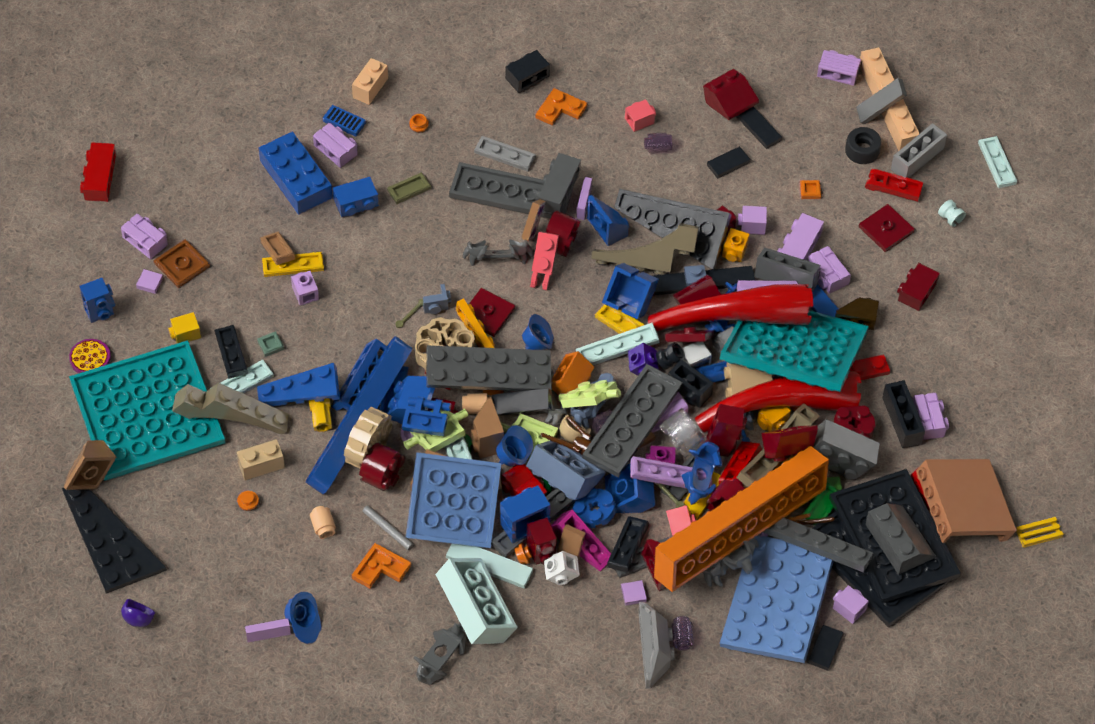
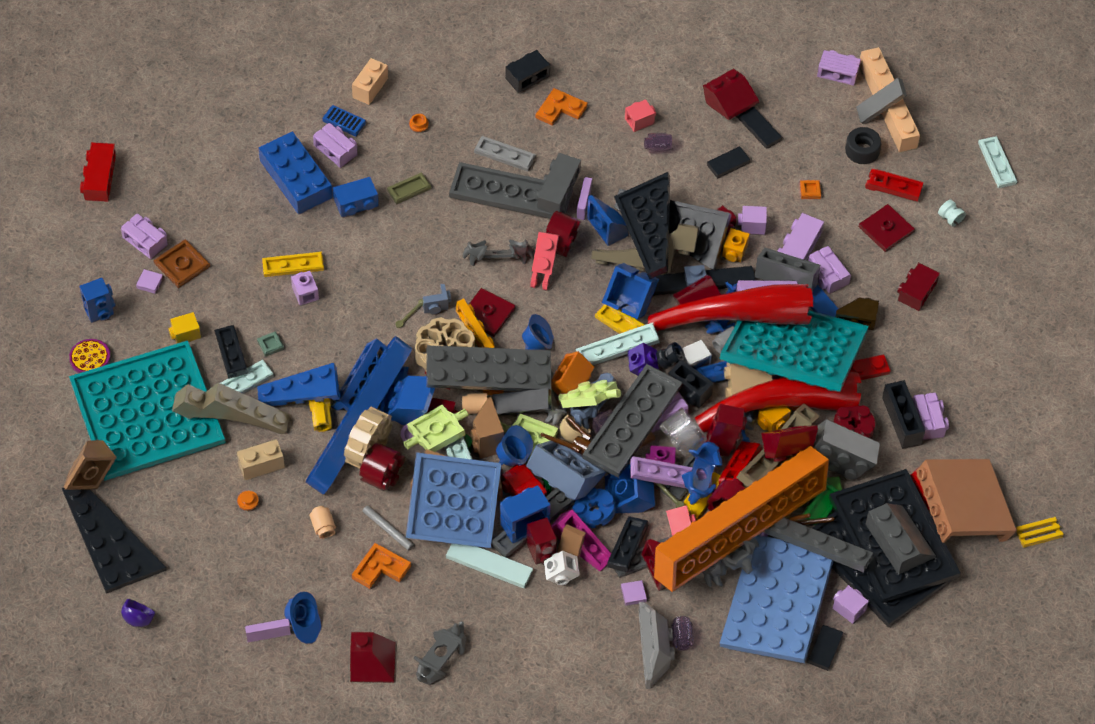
medium nougat tile [260,231,295,265] -> none
blue plate [402,396,451,437] -> none
light aqua brick [435,558,518,644] -> none
orange plate [515,544,532,564] -> none
medium nougat tile [521,199,546,241] -> none
dark red plate [665,327,715,342] -> none
light grey brick [891,123,947,178] -> none
none -> dark red slope [350,632,396,683]
none -> black wing [614,172,670,279]

